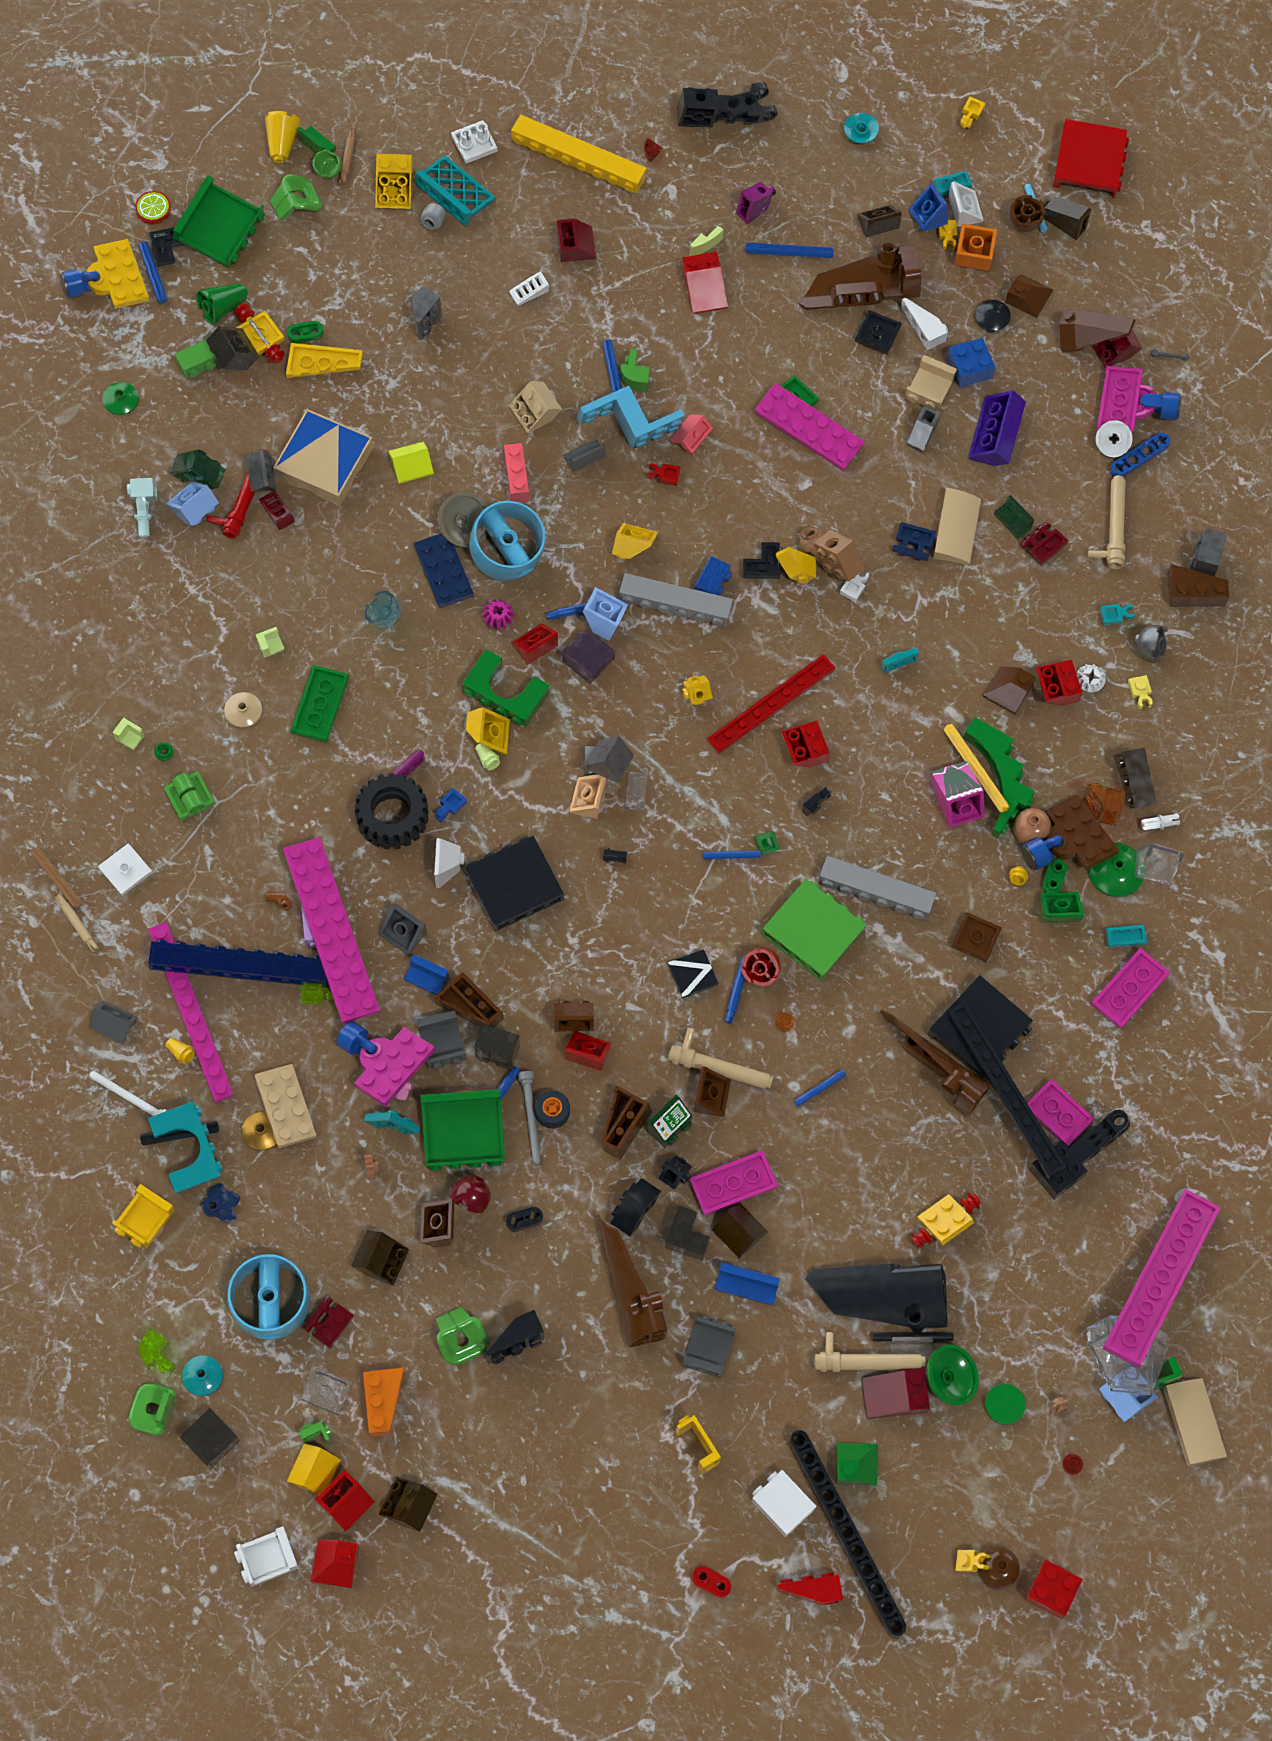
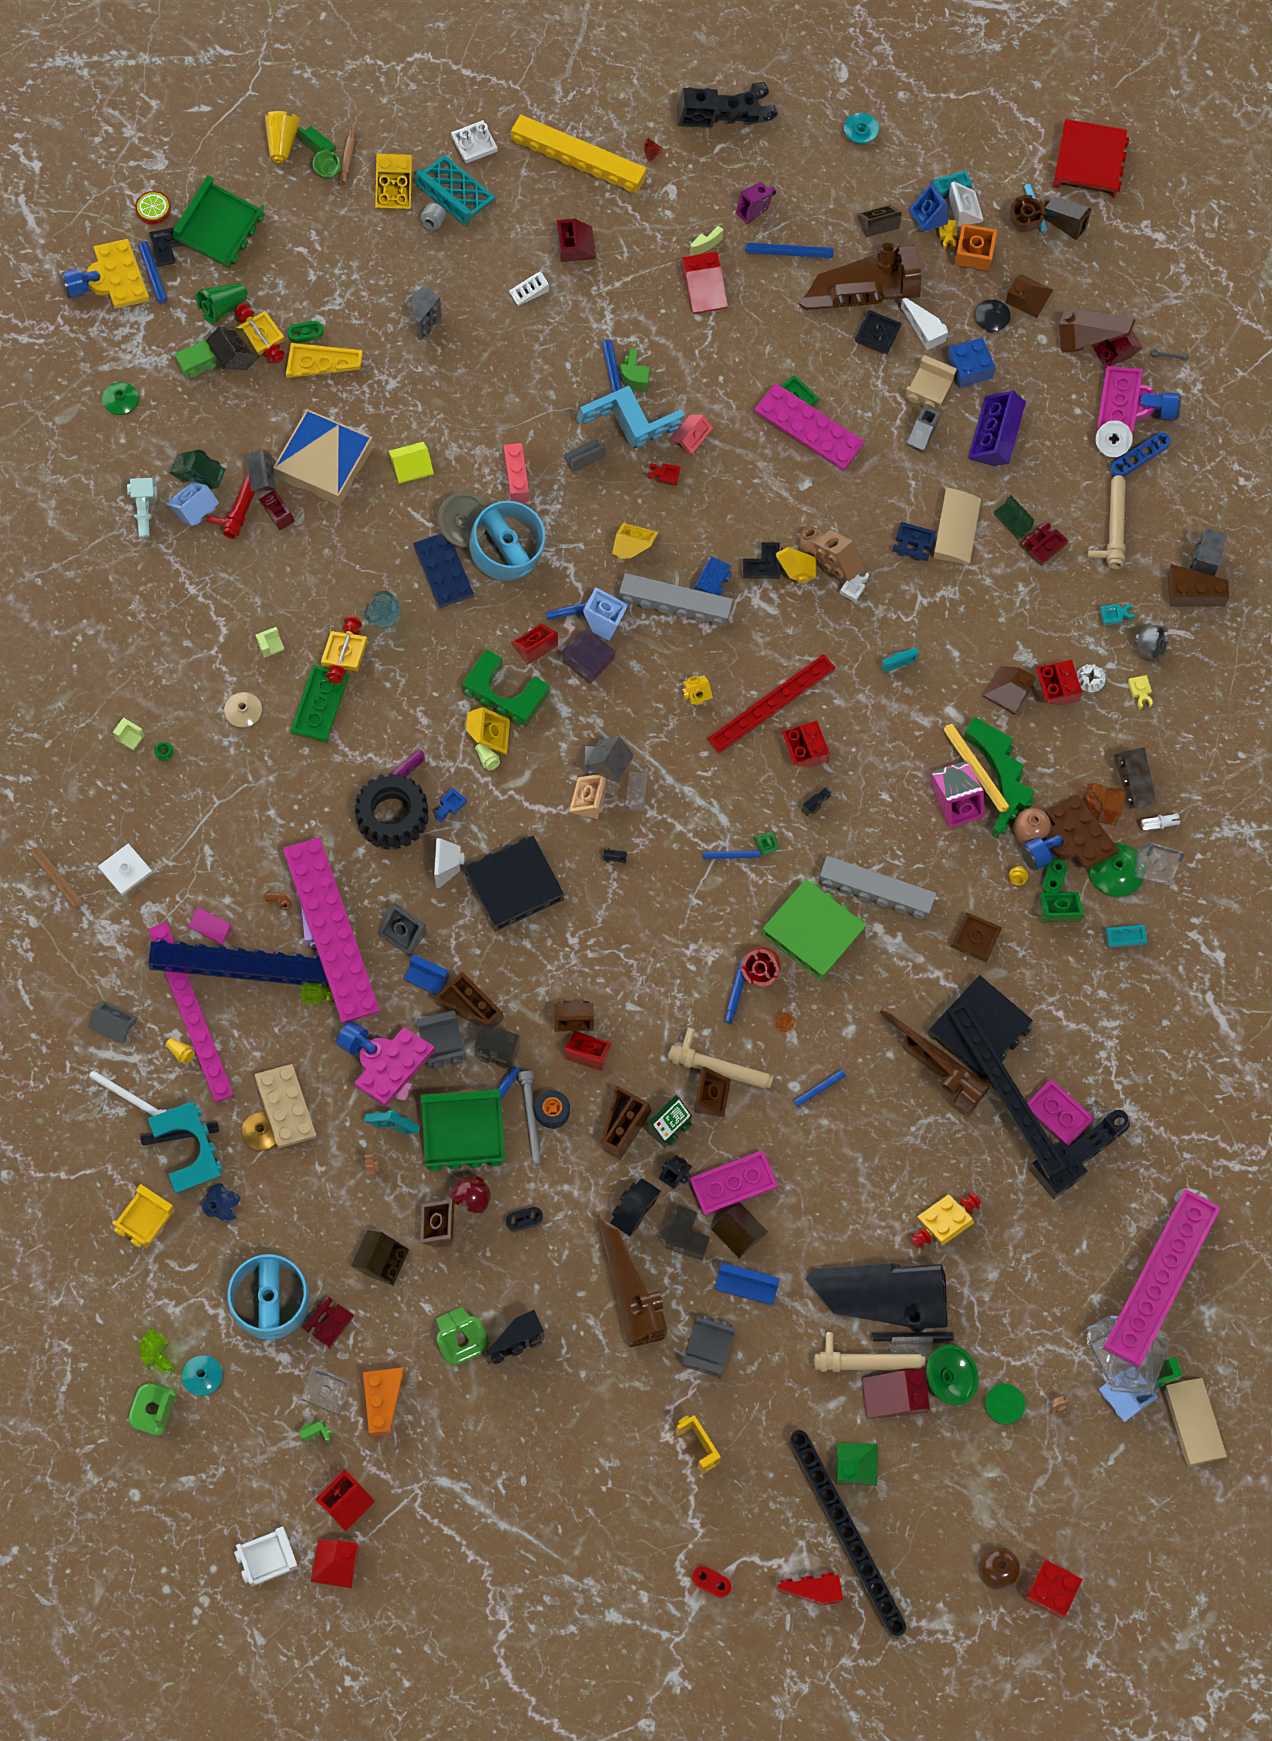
tan piece [55,894,99,952] -> none
bright green plate [163,771,215,821] -> none
clear smoke brick [180,1408,240,1470] -> none
bright green piece [270,174,322,220] -> none
yellow slope [287,1444,341,1496] -> none
dark brown slope [379,1477,438,1532] -> none
dark pink gear [482,598,514,631] -> none
tan slope [509,381,562,433] -> none
black tile [668,949,718,999] -> none
white brick [752,1470,817,1538] -> none
yellow plate [955,1550,990,1572] -> none
yellow plate [960,97,986,129] -> none
clear red plate [1062,1454,1083,1475] -> none
dark pink plate [1091,948,1170,1029] -> none
none -> dark pink slope [189,907,232,945]
none -> yellow plate [321,616,368,684]

